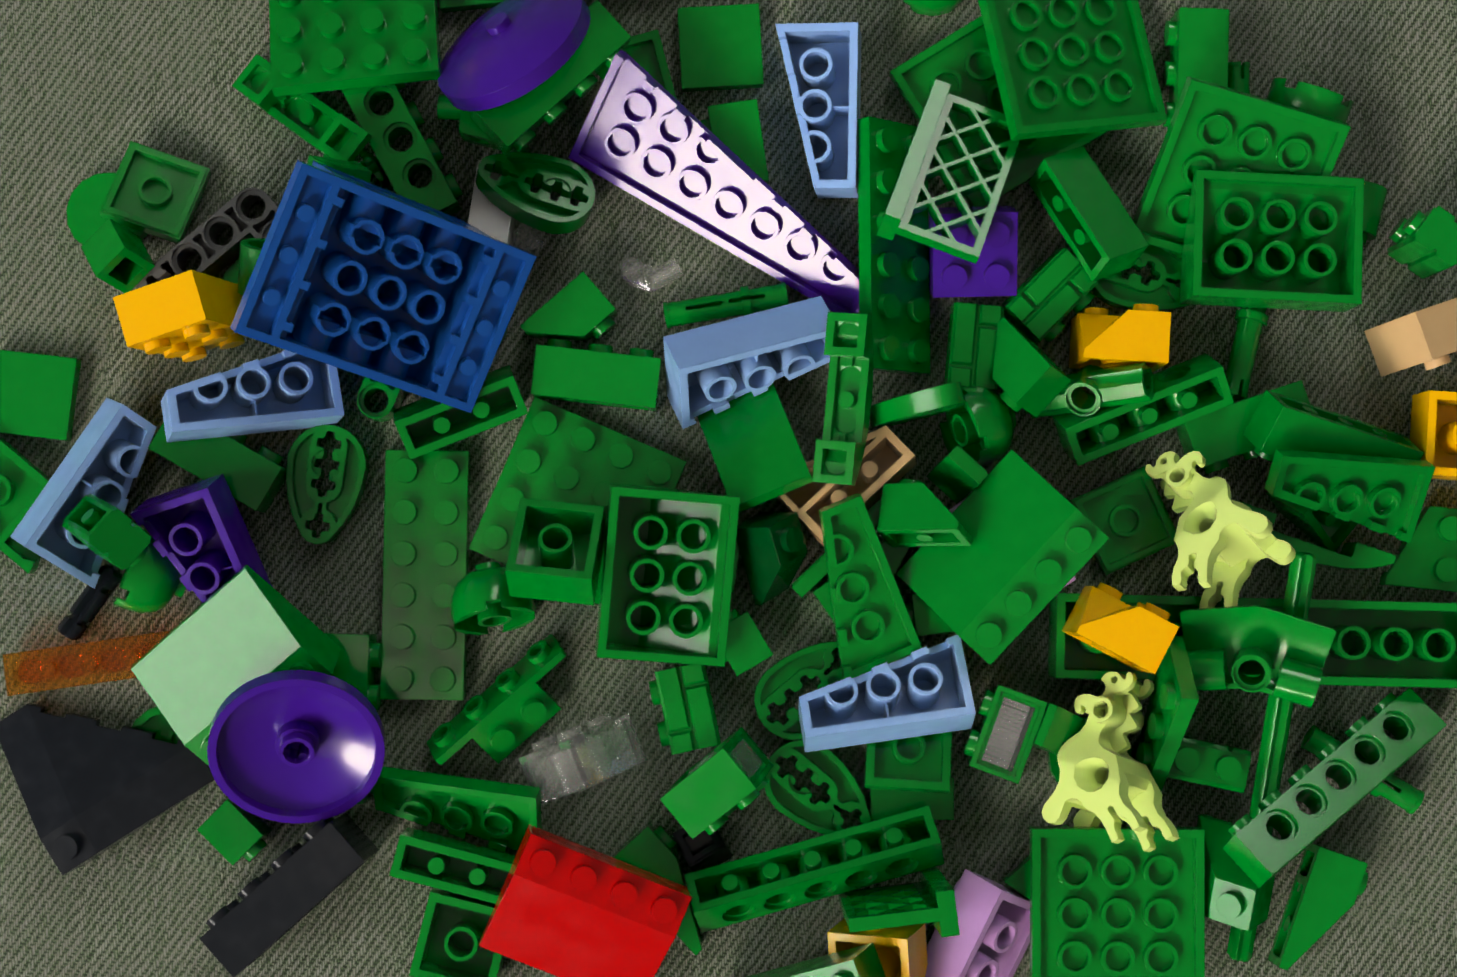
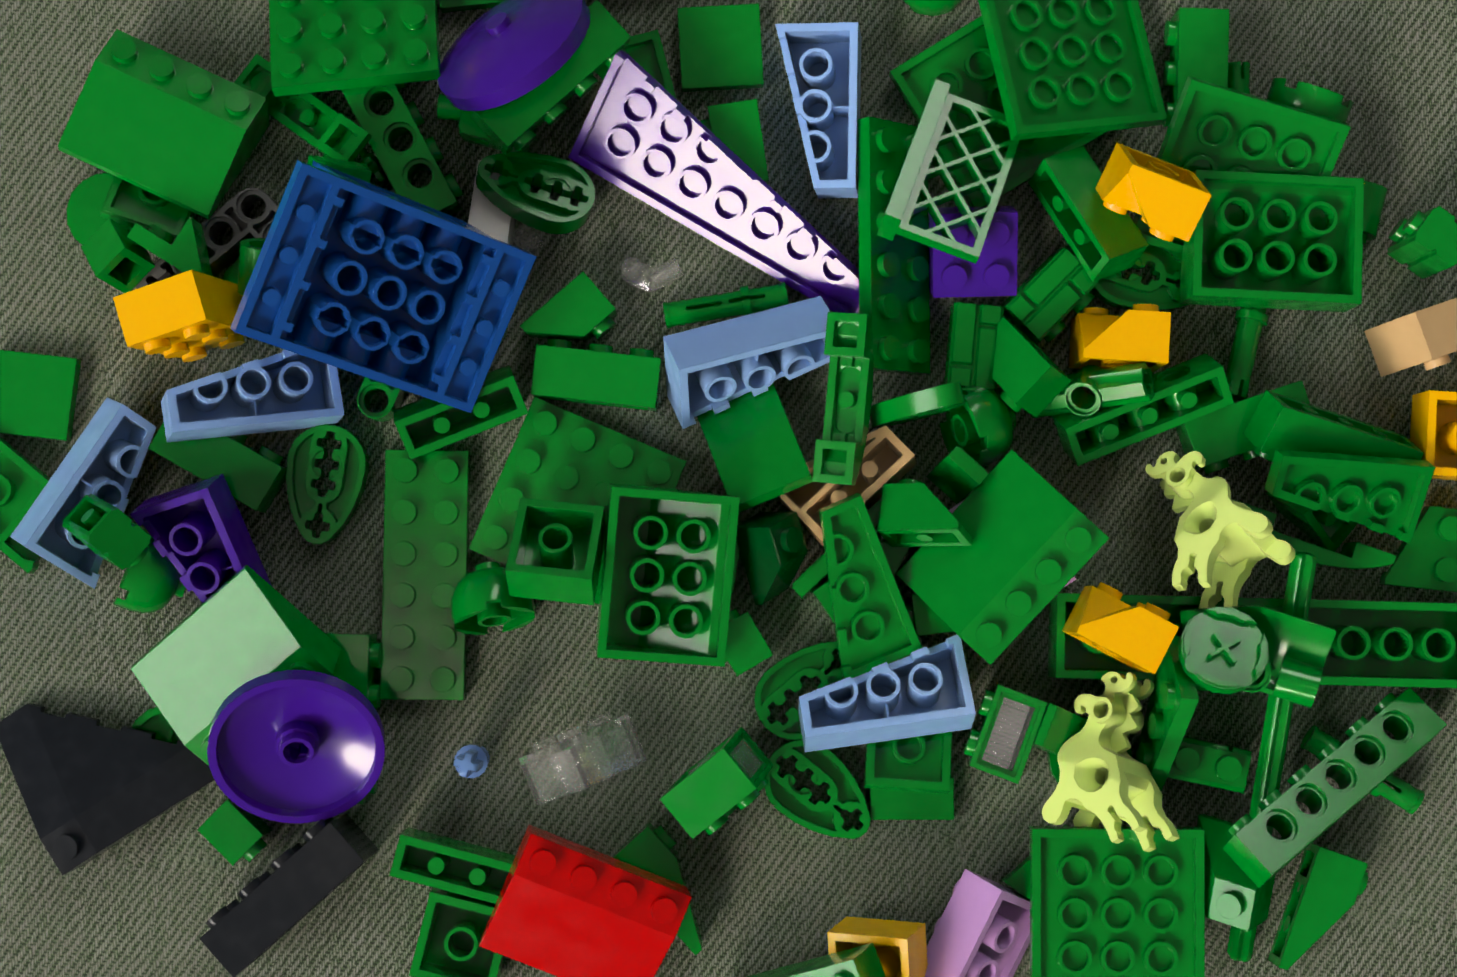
clear orange plate [3,631,171,696] -> none
black axle [58,565,122,640] -> none
green wing [374,767,542,852] -> none
green bracket [427,634,567,765] -> none
green brick [648,664,721,755] -> none
black slope [672,828,733,872] -> none
green brick [684,805,944,933] -> none
green fence [839,867,960,937] -> none
green tile [1069,466,1176,576] -> none
none -> green slope [58,29,270,220]
none -> green slope [127,217,212,276]
none -> medium blue axle [453,744,490,779]
none -> yellow slope [1095,142,1212,242]
none -> green tile [1178,607,1269,694]

